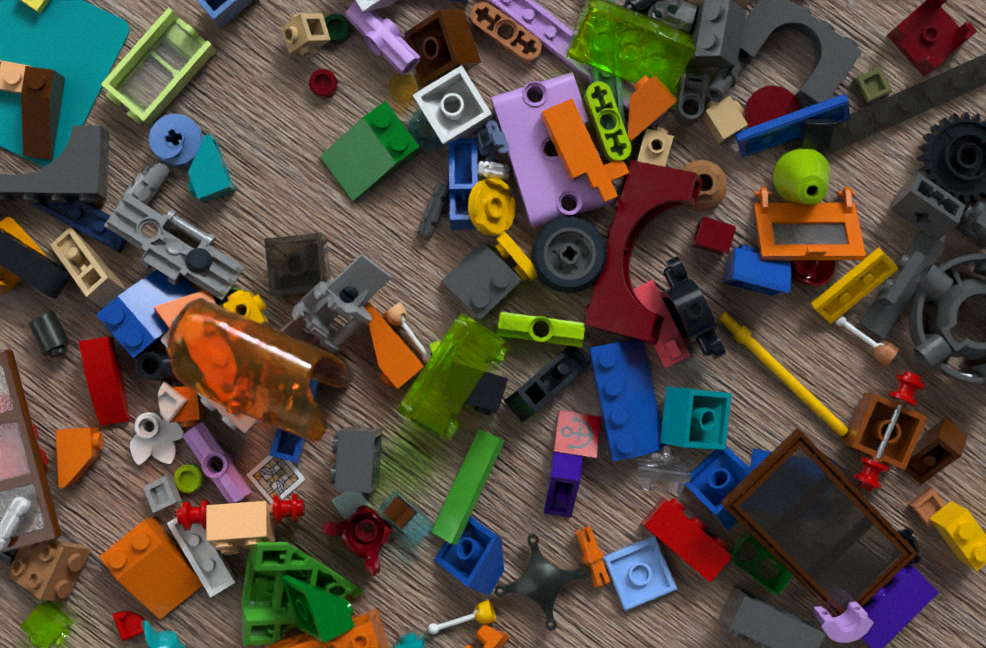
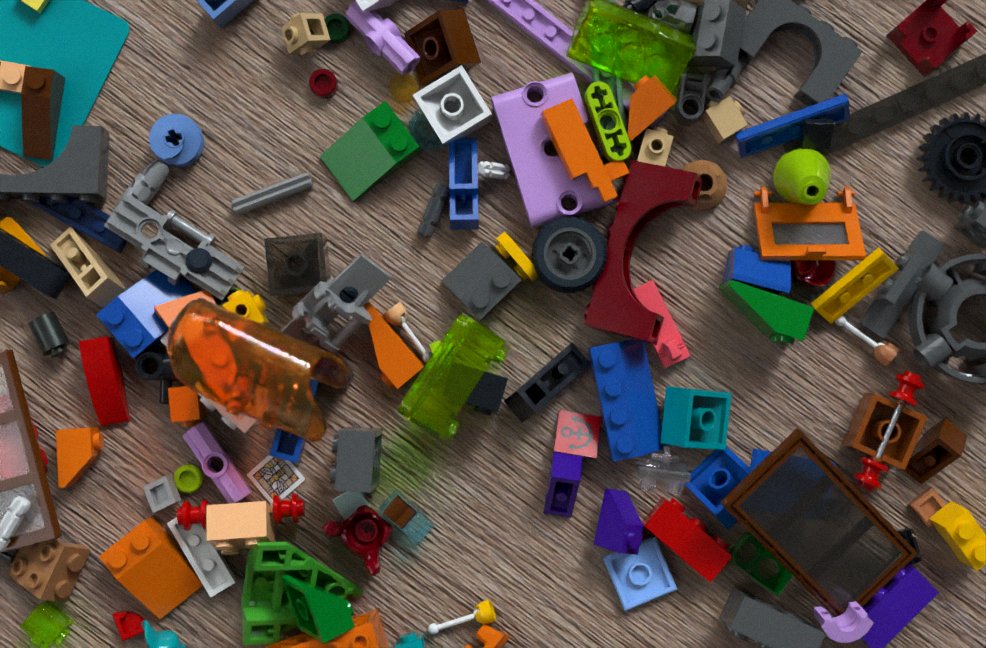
door [101,7,217,127] -> none
white plate [130,412,184,465] -> none
white tile [158,382,188,423] -> none
teal slope [187,134,236,203] -> none
bright green tile [431,428,505,545] -> none
blue slope [434,516,504,596] -> none
yellow tile [468,178,516,236] -> none
nougat beam [470,2,542,63] -> none
sand blue piece [476,120,509,163] -> none
pearl dark grey piece [495,533,590,631] -> none
lime piece [497,312,585,348] -> none
orange pin [574,526,611,587] -> none
black piece [660,256,726,359] -> none
dark red panel [691,216,736,256] -> none
yellow bar [718,311,849,437] -> none
dark red piece [745,85,801,128] -> none
olive tile [853,66,893,105] -> none
dark grey brick [891,173,966,241] -> none
none -> light grey axle [231,173,313,215]
none -> dark purple slope [593,488,644,555]
none -> green slope [719,280,814,346]

